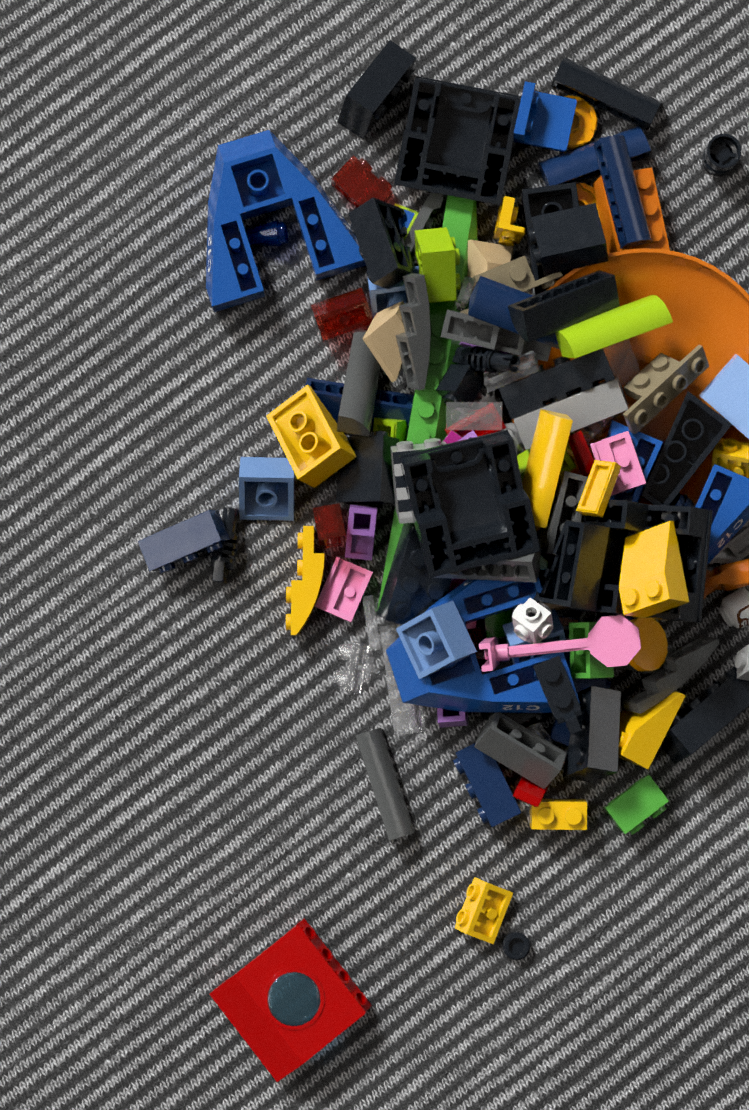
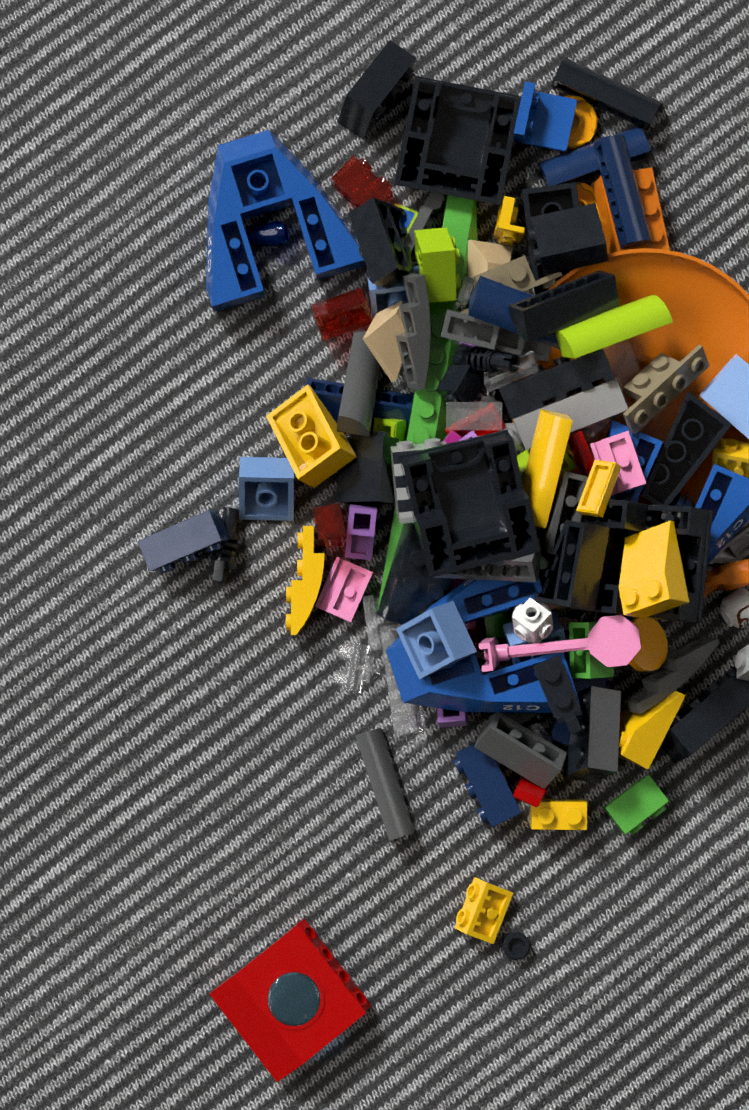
black wheel [702,134,741,177] -> none

